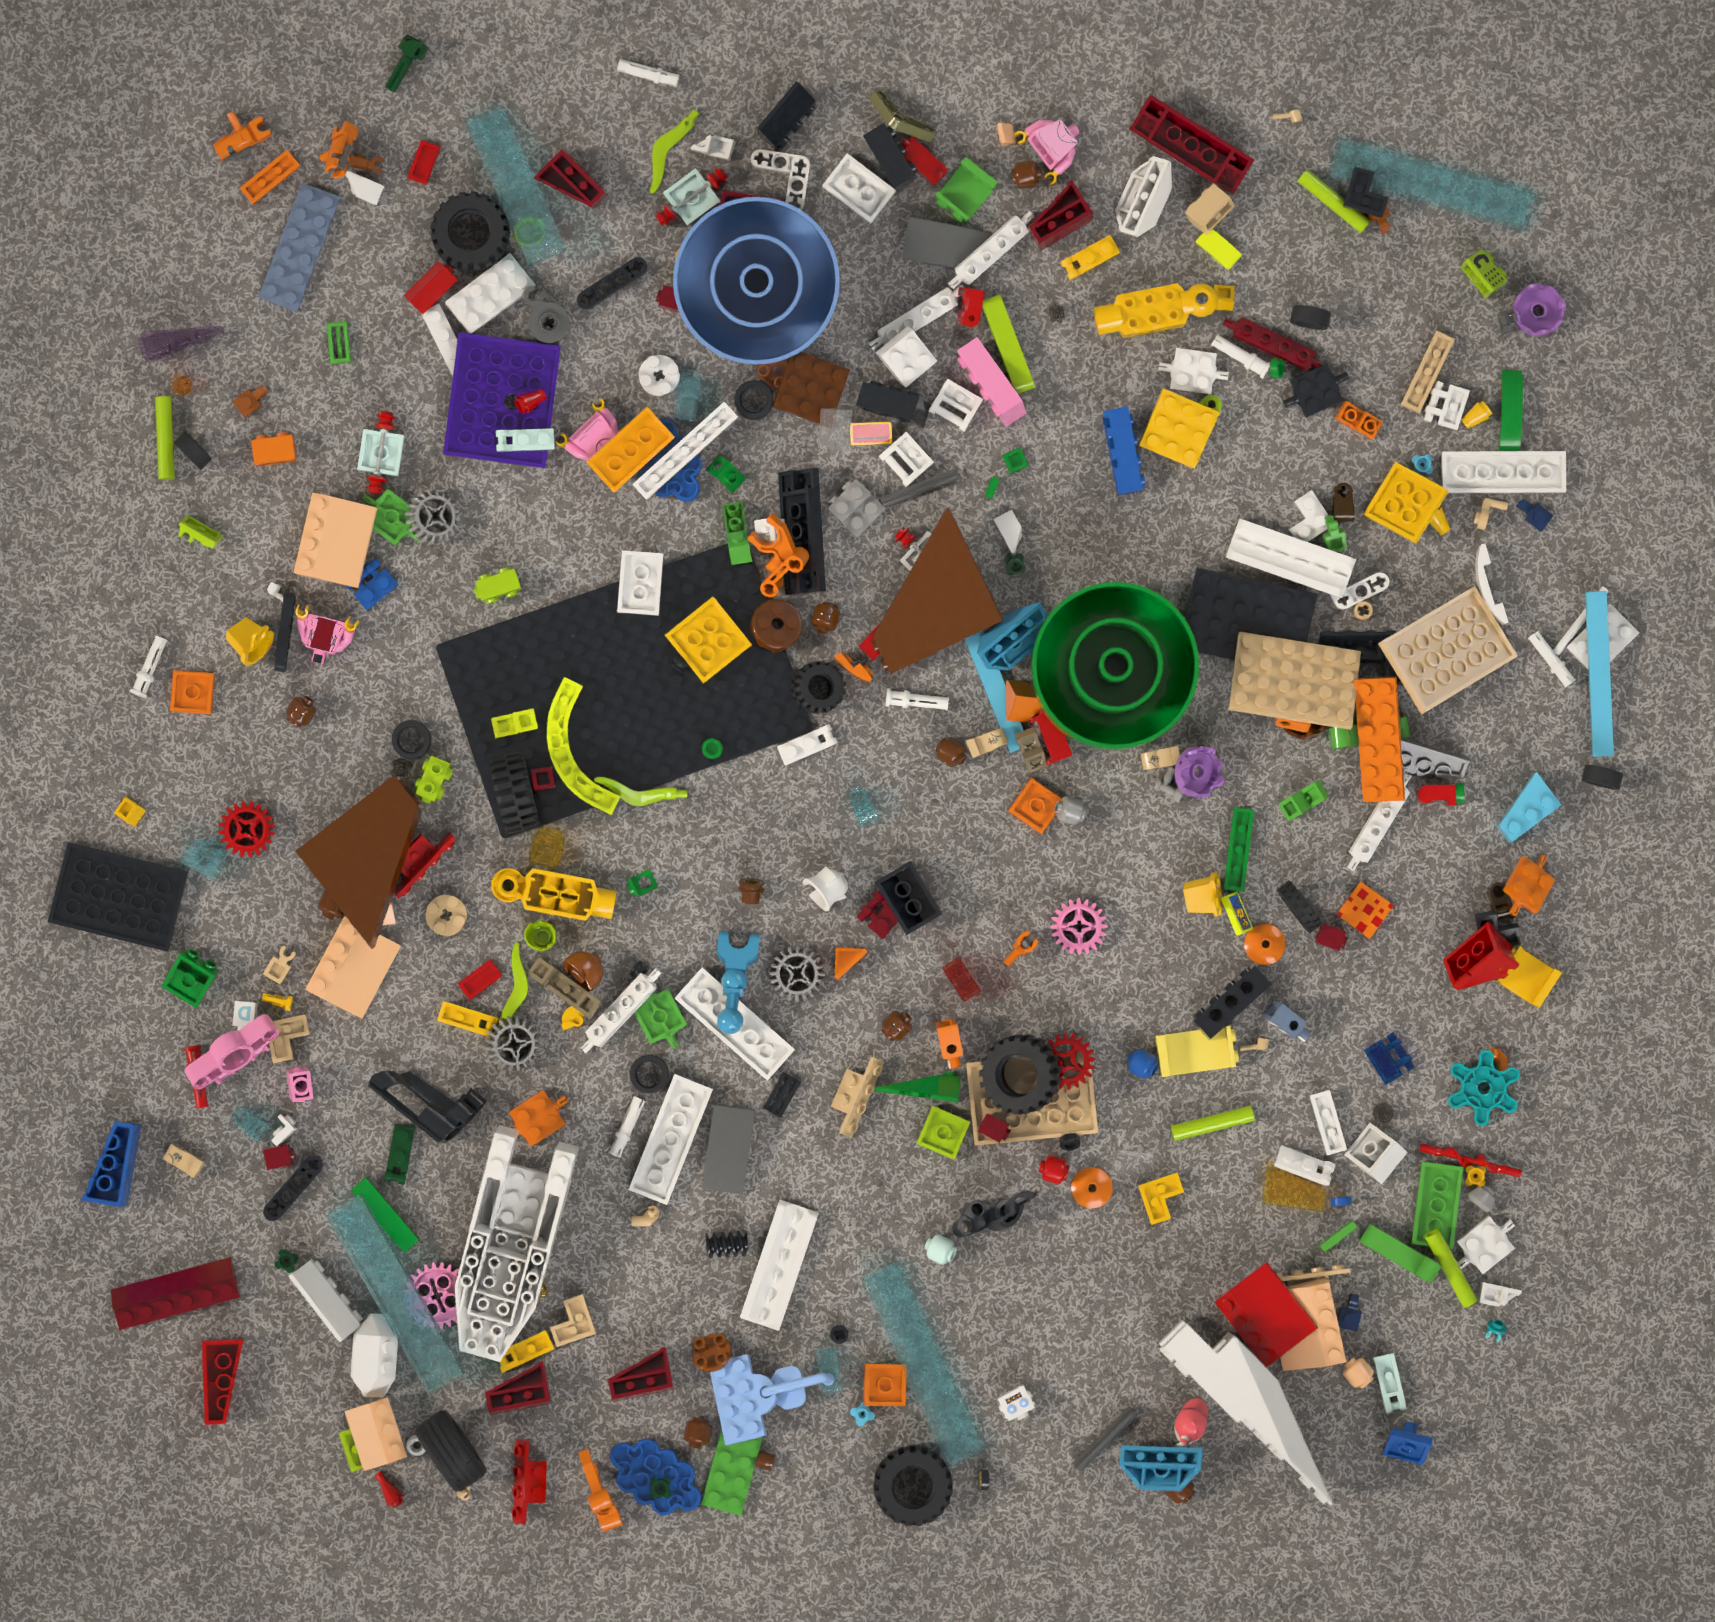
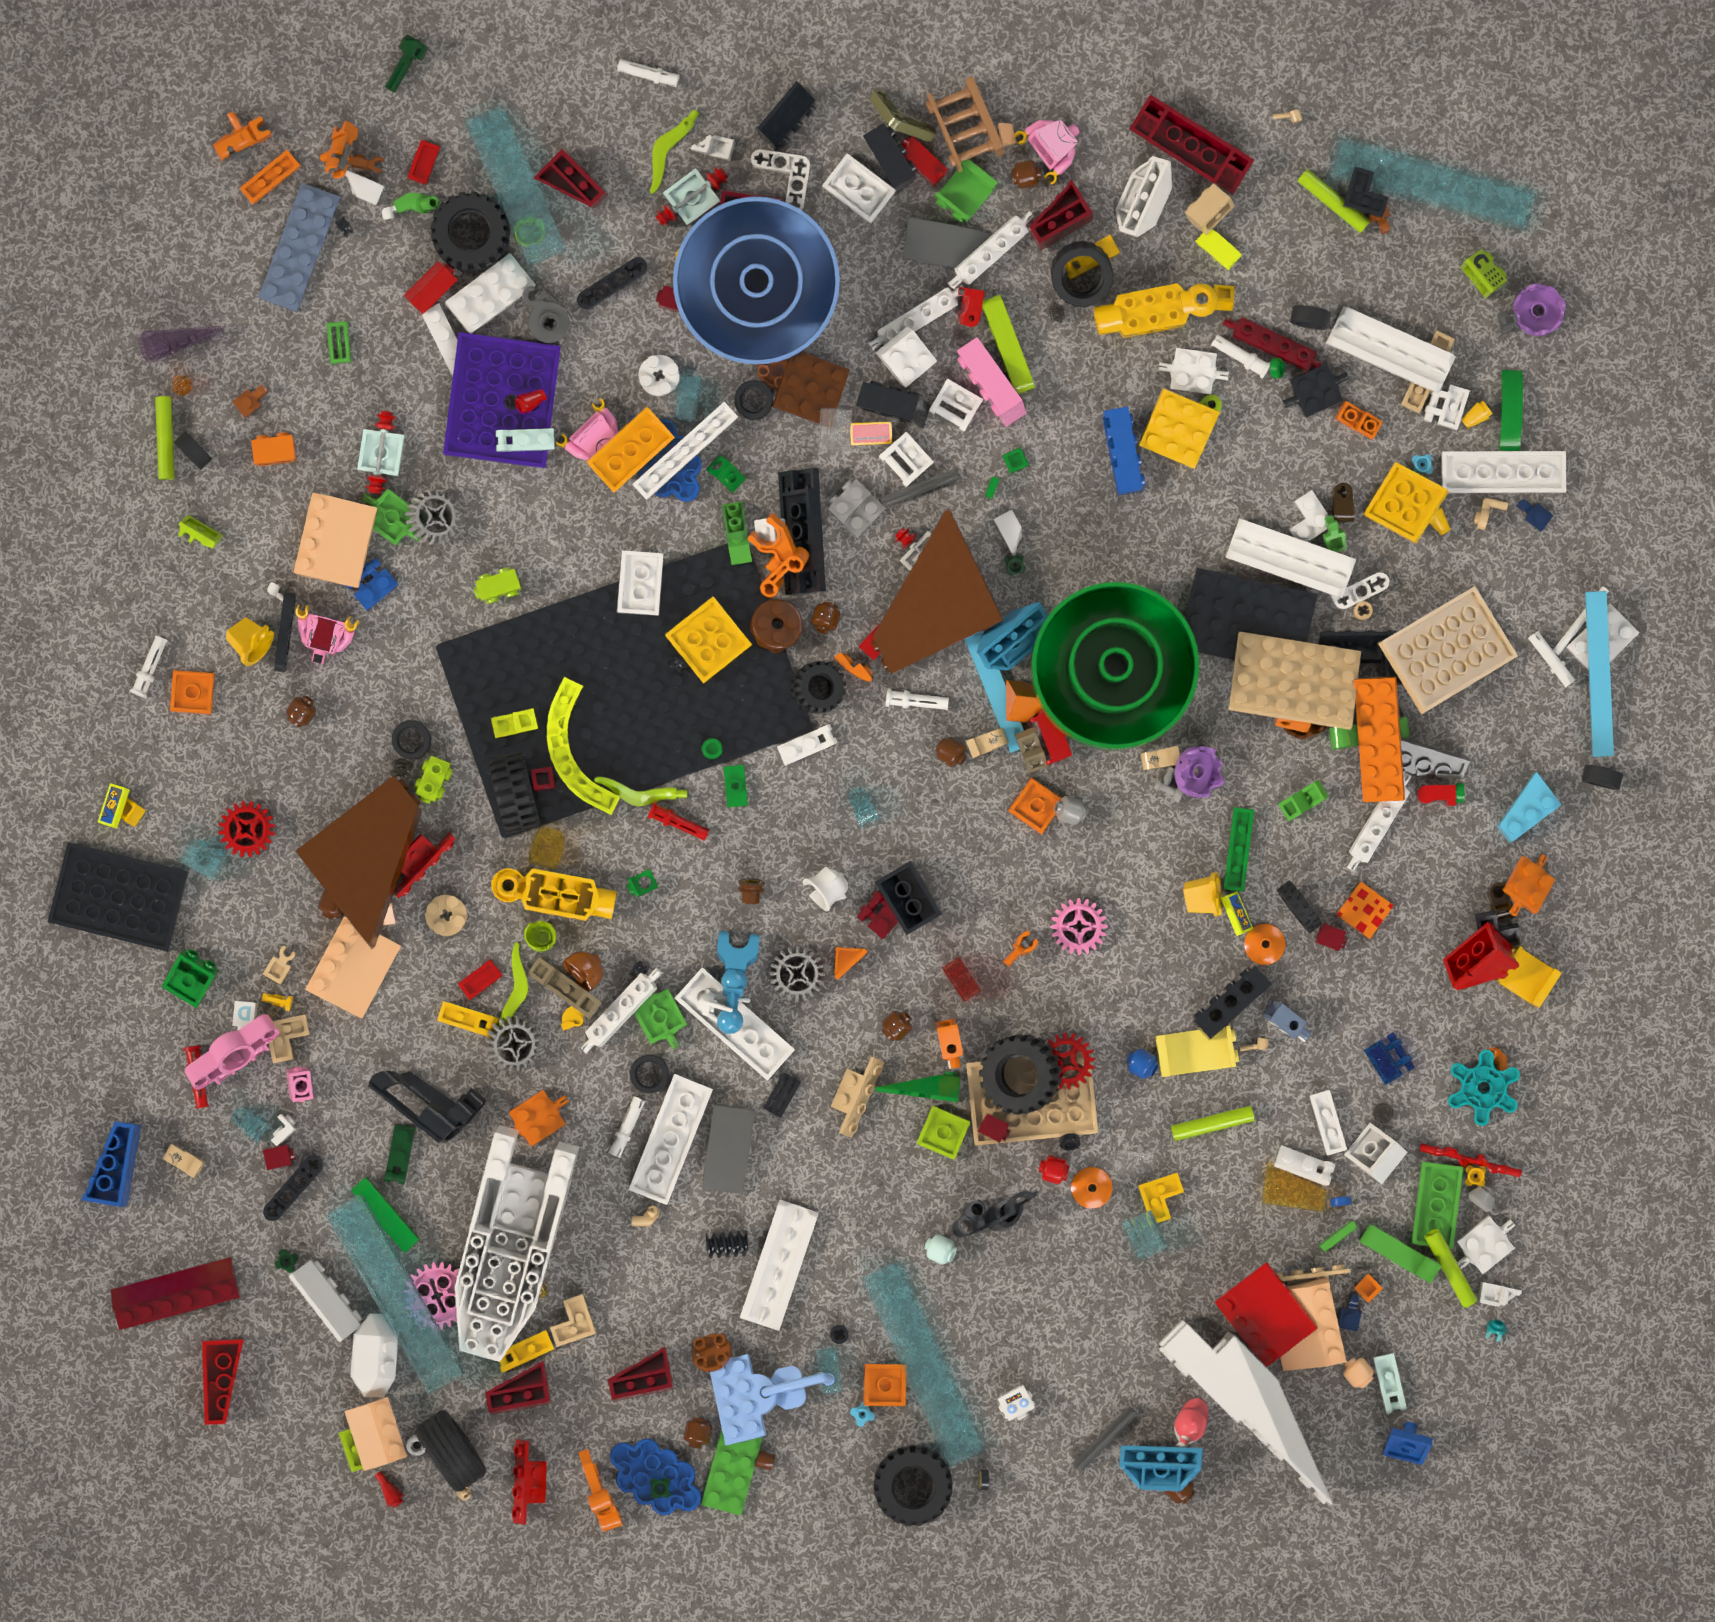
white slope [1475,544,1508,625] -> none
none -> tile [97,783,130,829]
none -> black bush [335,216,354,237]
none -> bright green arm [382,193,439,220]
none -> red pin [647,801,710,841]
none -> white plant [697,993,751,1022]
none -> green plate [723,765,748,808]
none -> medium nougat fence [925,76,1004,173]
none -> black tyre [1051,241,1114,308]
none -> clear light blue plate [1121,1210,1168,1260]
none -> white plate [1326,306,1456,394]
none -> orange plate [1353,1273,1383,1303]

